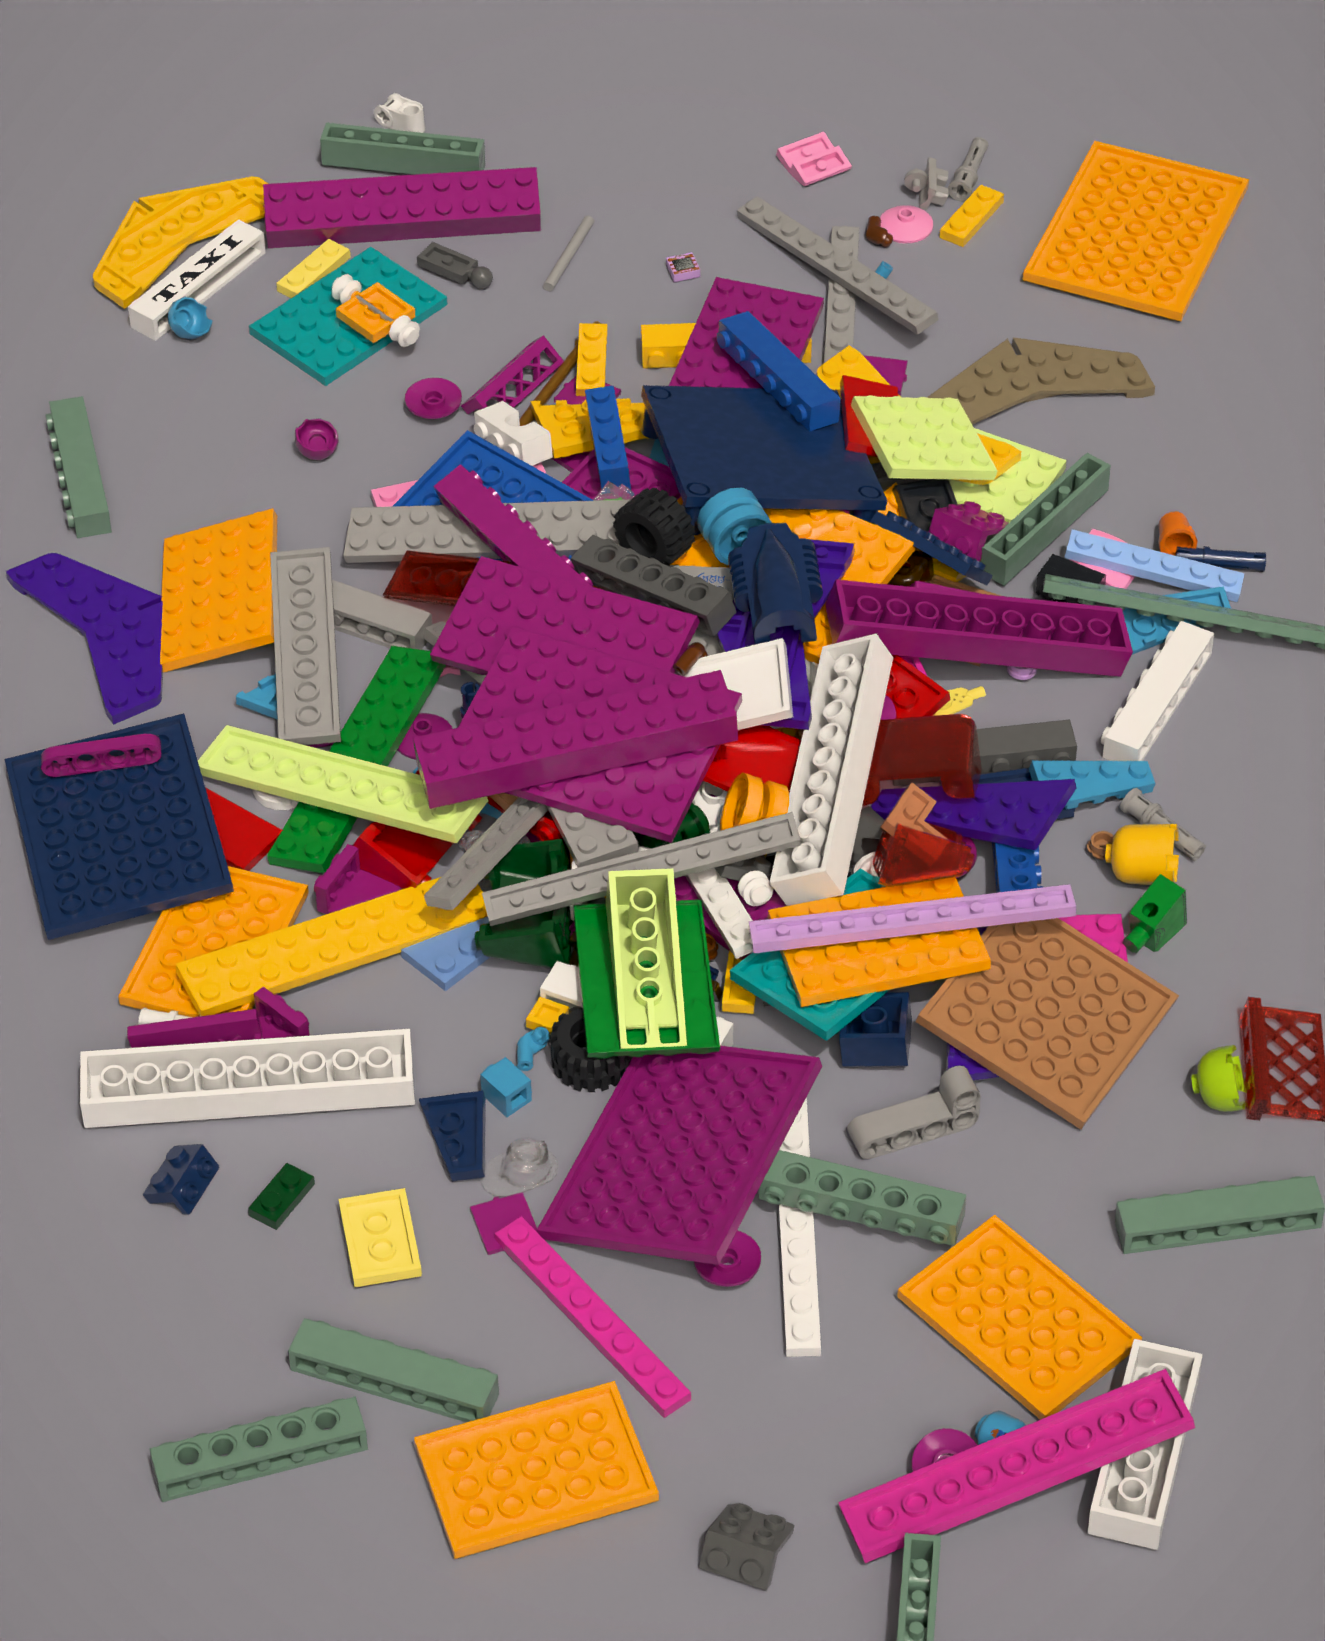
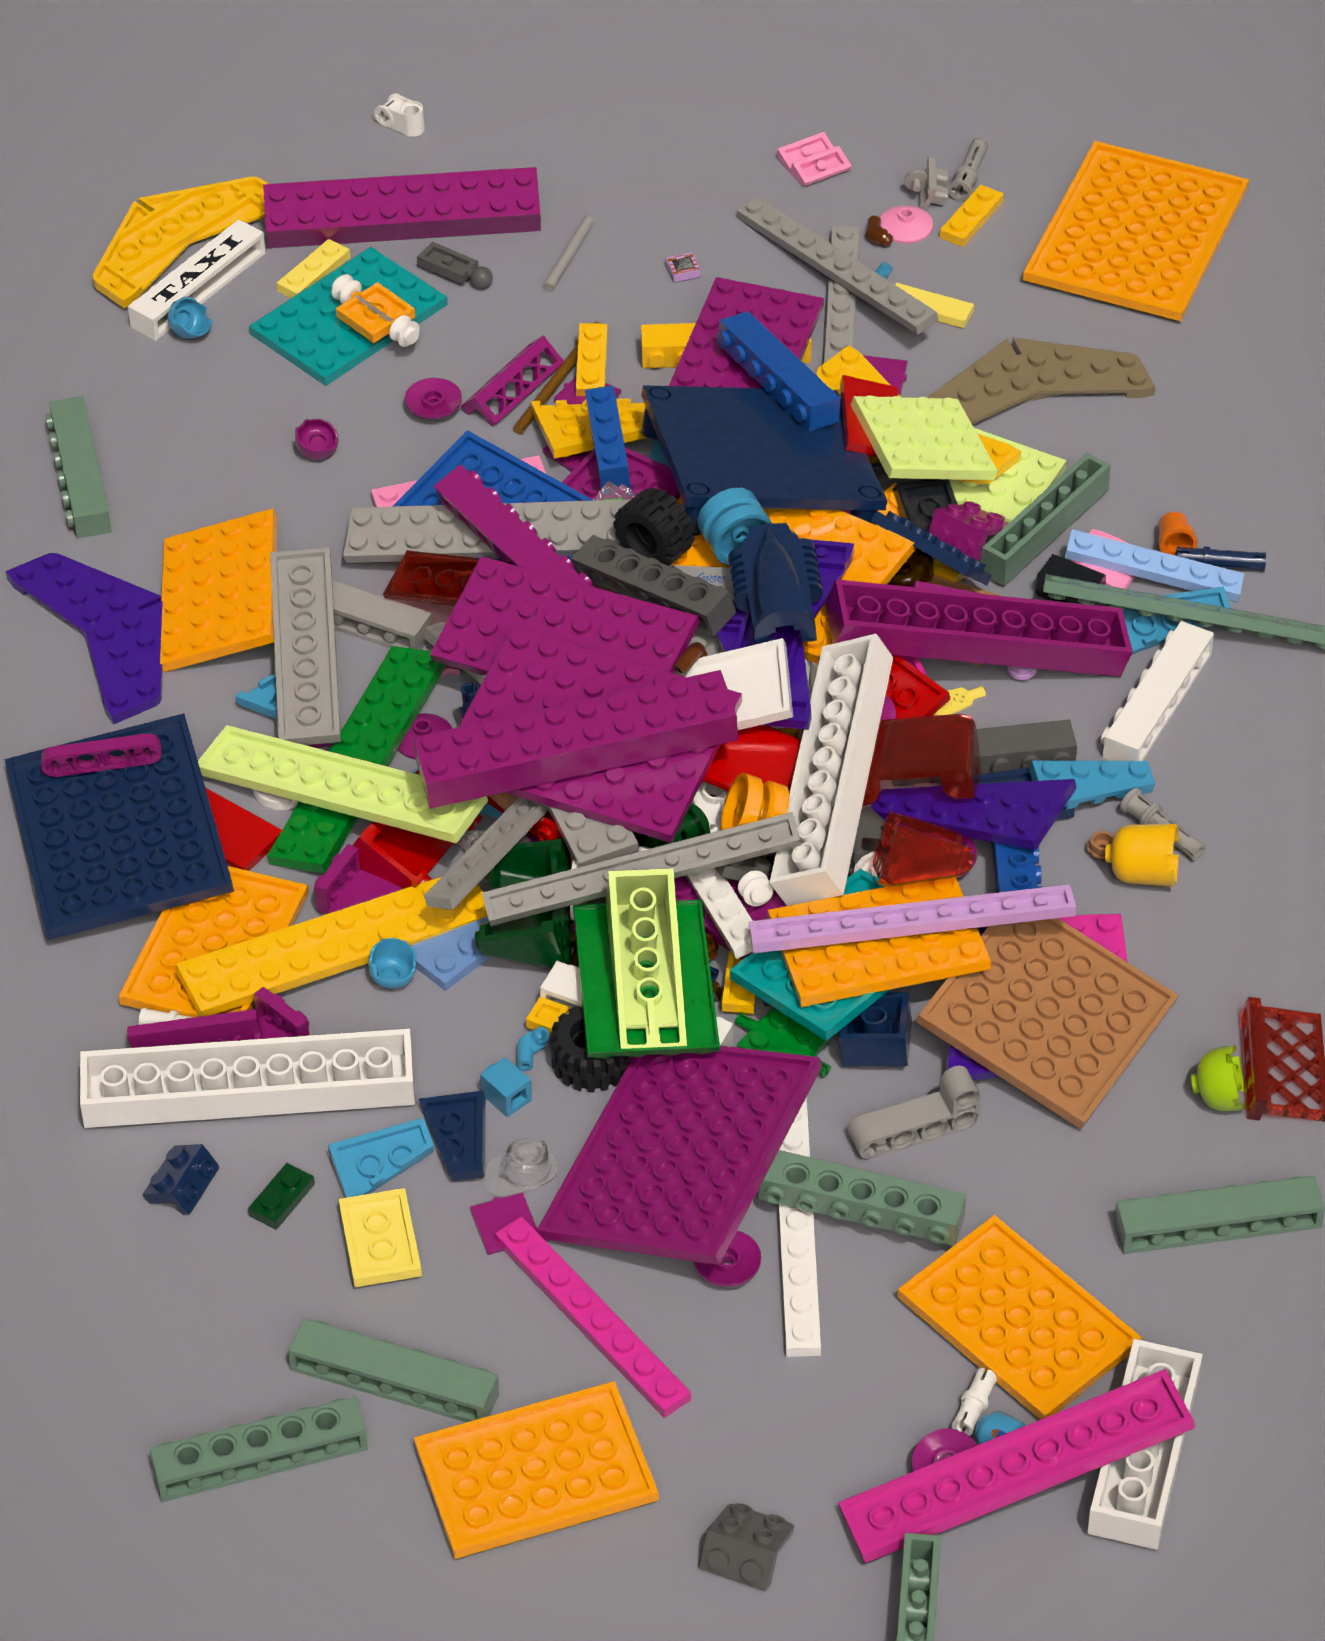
sand green brick [320,123,485,175] -> none
white arch [474,401,553,466] -> none
nougat plate [881,783,949,866] -> none
green torso [1123,874,1187,953] -> none
none -> dark azure wing [328,1118,434,1198]
none -> dark azure hair [368,938,417,989]
none -> green plate [735,1008,831,1078]
none -> light yellow tile [895,283,974,328]
none -> white pin [951,1368,997,1436]

